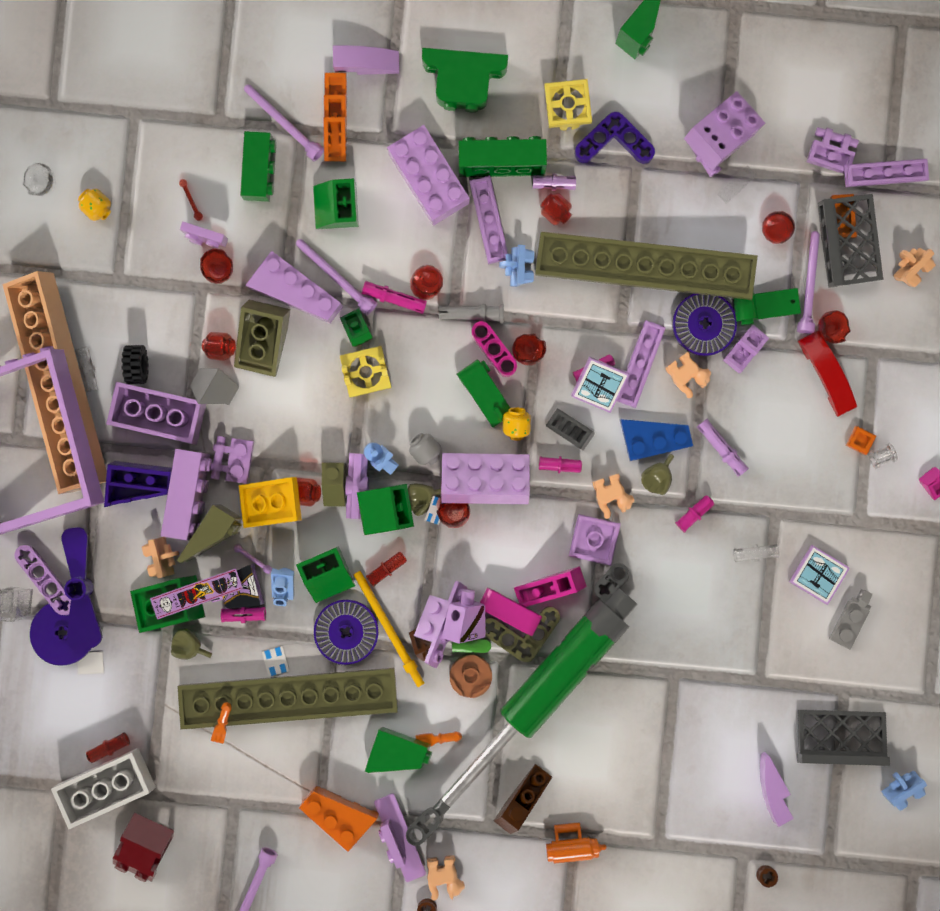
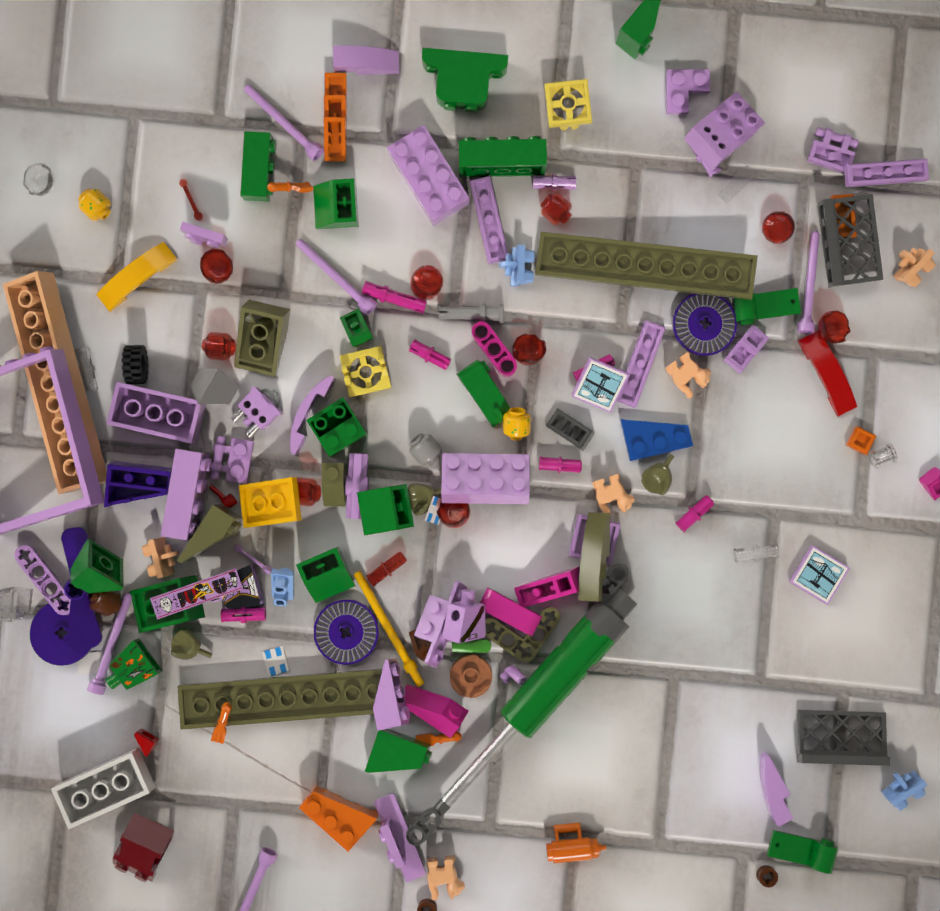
clear red axle [86,732,130,763] -> none
lavender wedge [246,251,343,324] -> none
light blue hips [364,442,399,475] -> none
reddish brown slope [493,764,552,834] -> none
dark purple beam [574,112,655,164] -> none
lavender pin [696,419,749,477] -> none
light grey hinge [829,589,873,650] -> none
none -> green slope [70,539,124,593]
none -> lavender piece [87,592,132,695]
none -> reddish brown head [88,591,123,616]
none -> yellow slope [96,242,177,312]
none -> green torso [106,638,163,690]
none -> red slope [134,729,159,757]
none -> red hand [209,485,238,508]
none -> lavender piece [231,387,283,438]
none -> orange piece [267,181,314,193]
none -> lavender slope [290,376,336,456]
none -> green slope [306,397,368,458]
none -> lavender slope [373,659,410,731]
none -> dark pink slope [404,684,468,738]
none -> dark pink axle [409,339,451,370]
none -> lavender arm [500,665,527,685]
none -> olive slope [578,512,610,602]
none -> lavender plate [666,69,710,114]
none -> green door [767,830,838,874]

